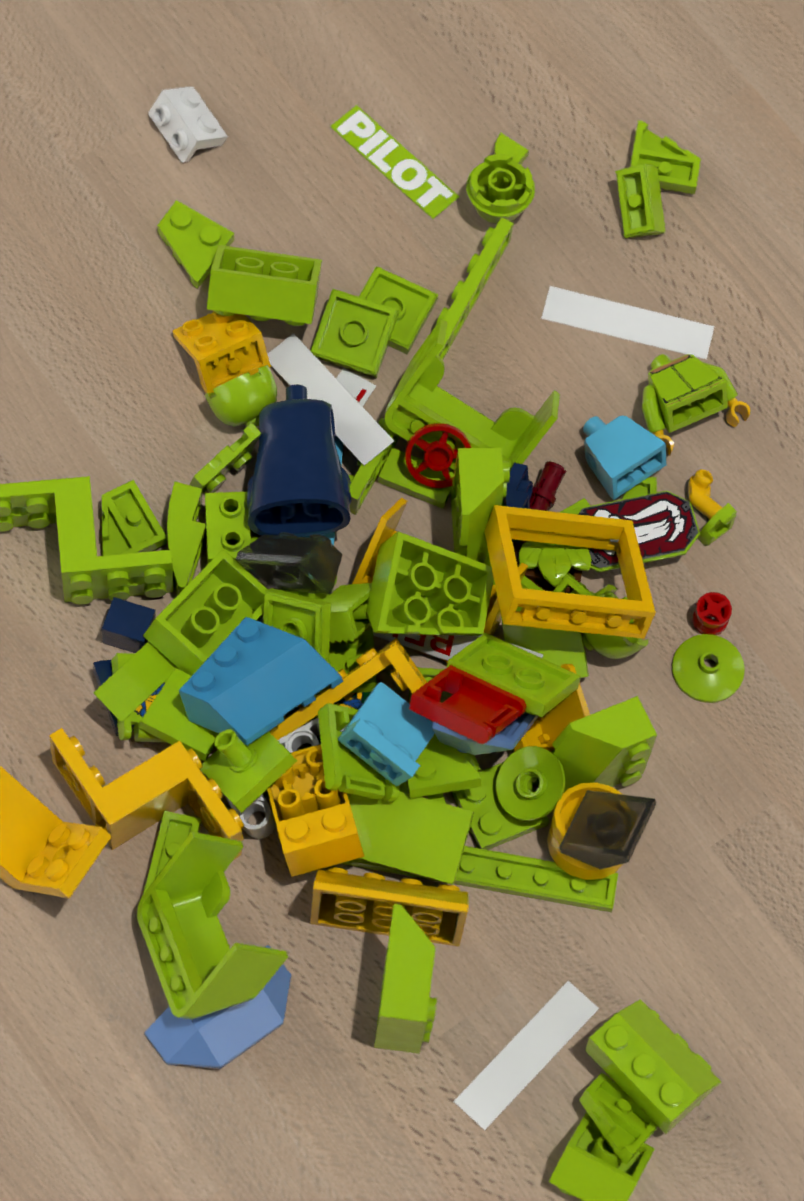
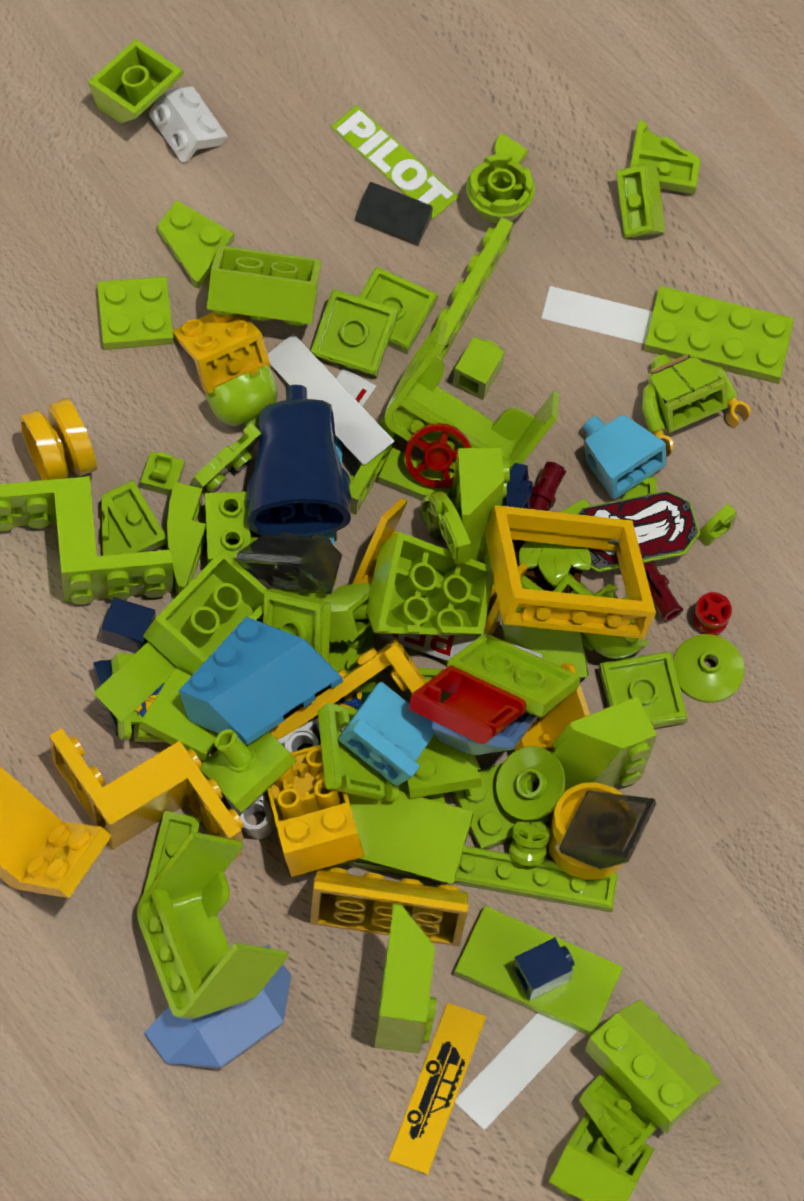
yellow arm [688,469,723,519] -> none
none -> yellow wheel [19,398,97,480]
none -> lime slope [88,39,184,124]
none -> lime plate [97,276,174,350]
none -> lime tile [140,451,185,496]
none -> pearl dark grey slope [355,182,433,246]
none -> yellow sticker [388,1002,487,1175]
none -> lime tile [420,491,471,565]
none -> lime brick [452,336,505,400]
none -> lime tile [454,905,623,1036]
none -> lime wheel [509,820,550,866]
none -> dark blue brick [512,937,575,1001]
none -> lime plate [599,651,688,728]
none -> lime plate [643,286,794,384]
none -> dark red pin [643,561,683,622]

